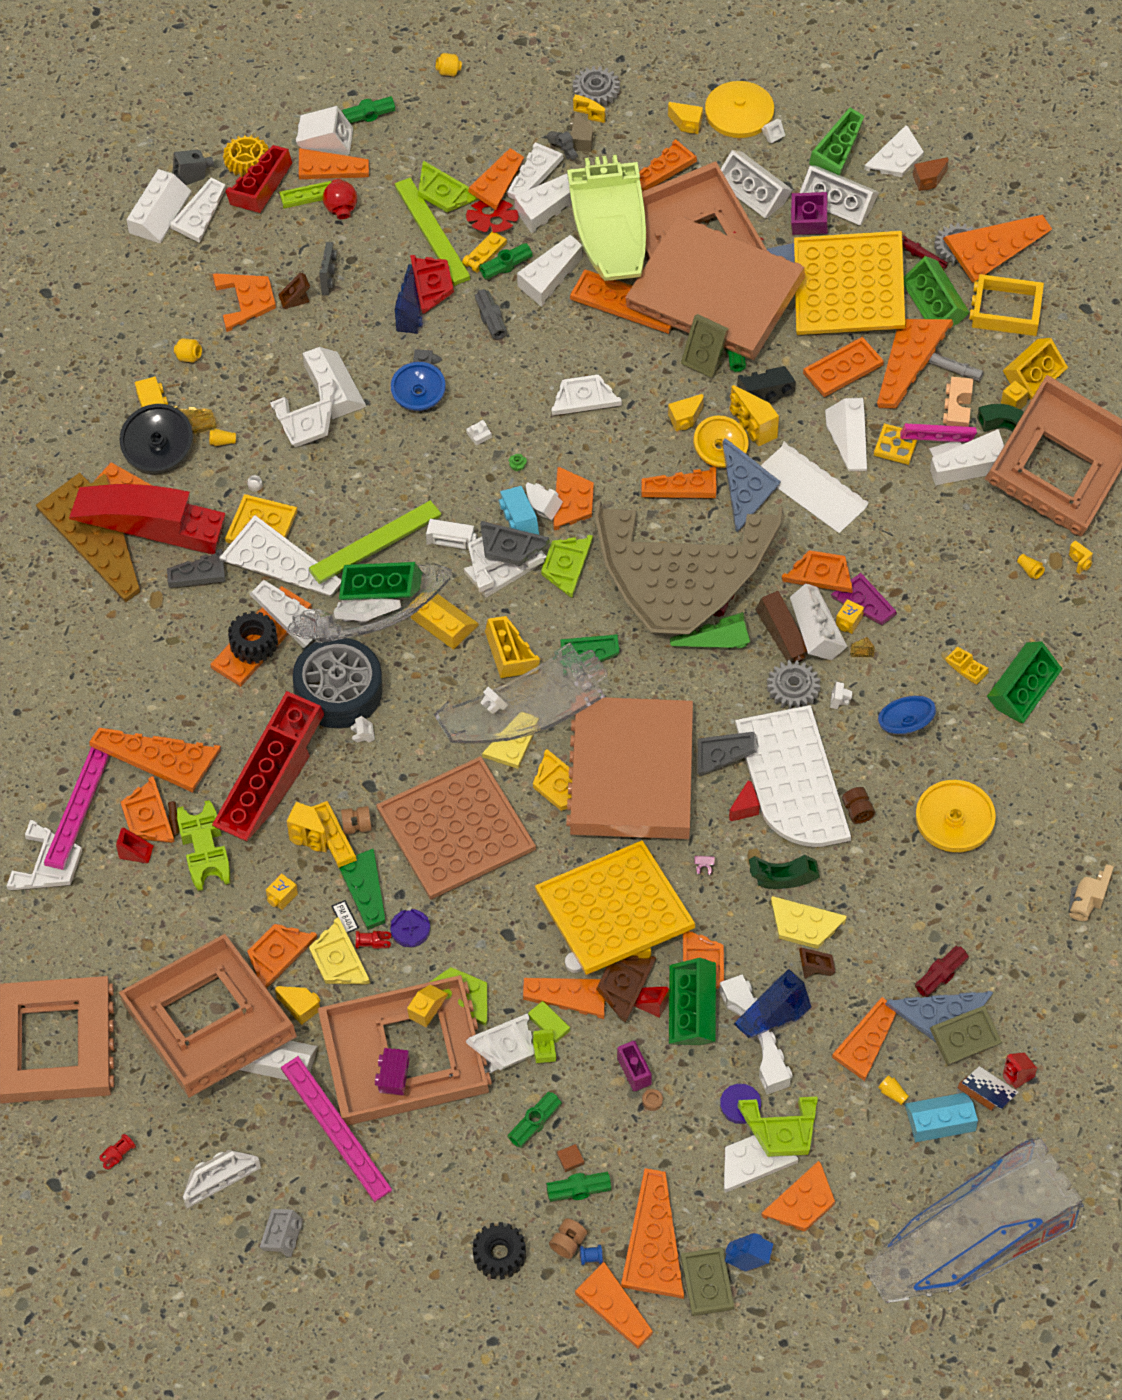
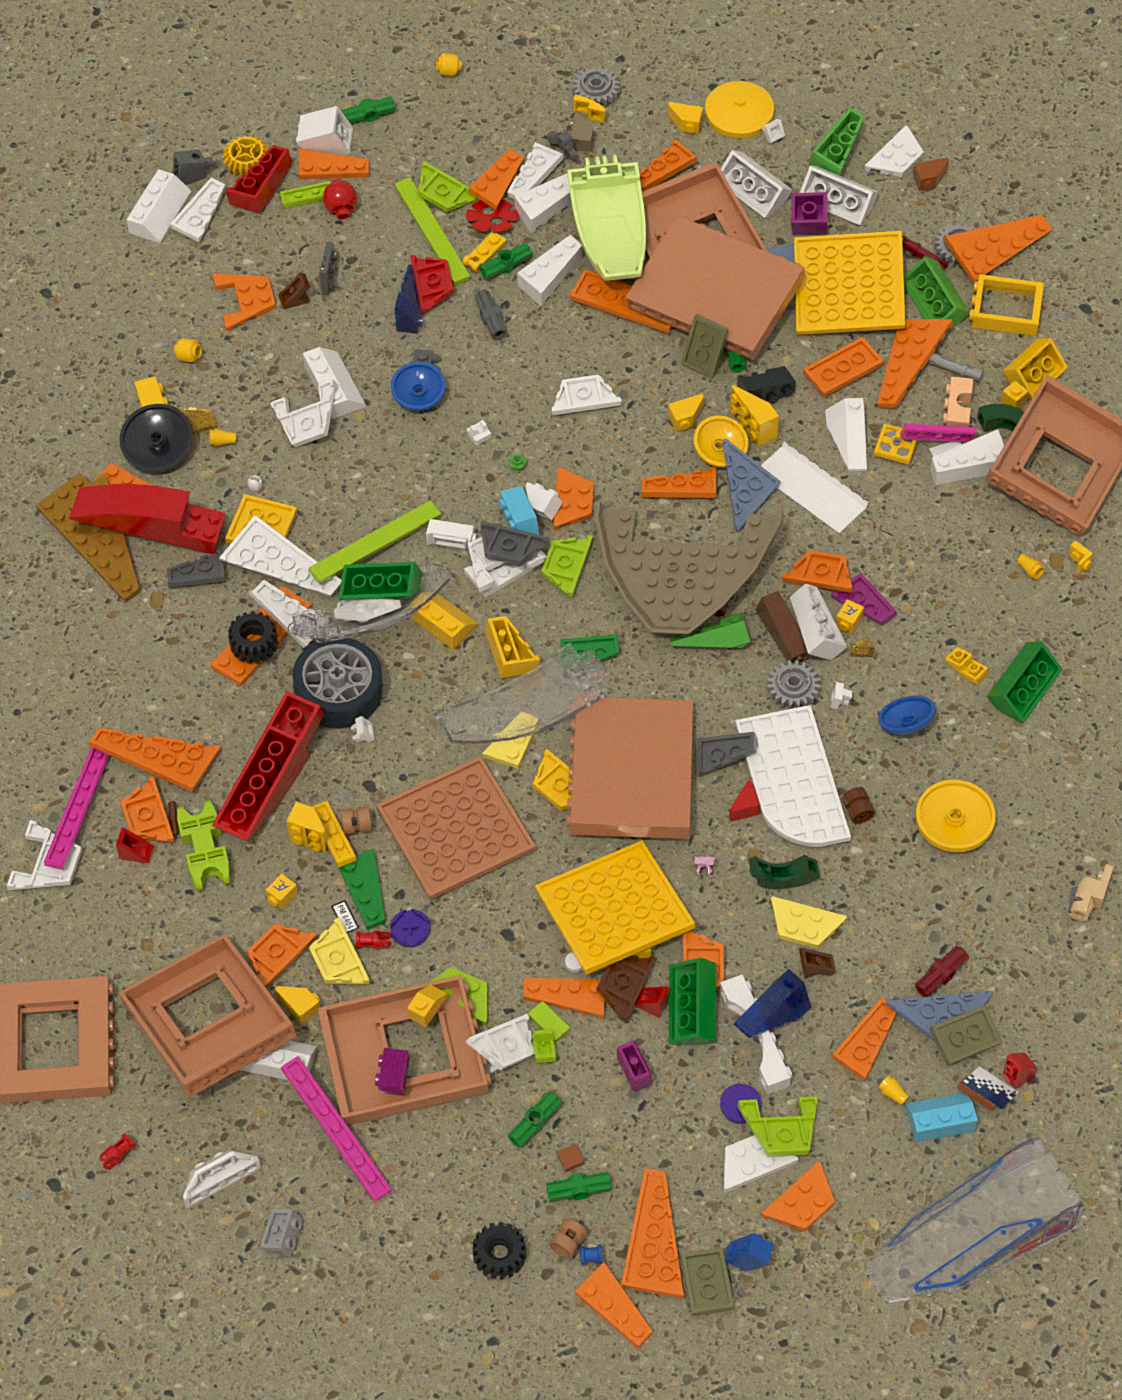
white tile [481,687,508,714] -> none
medium nougat tile [642,1089,663,1111] -> none

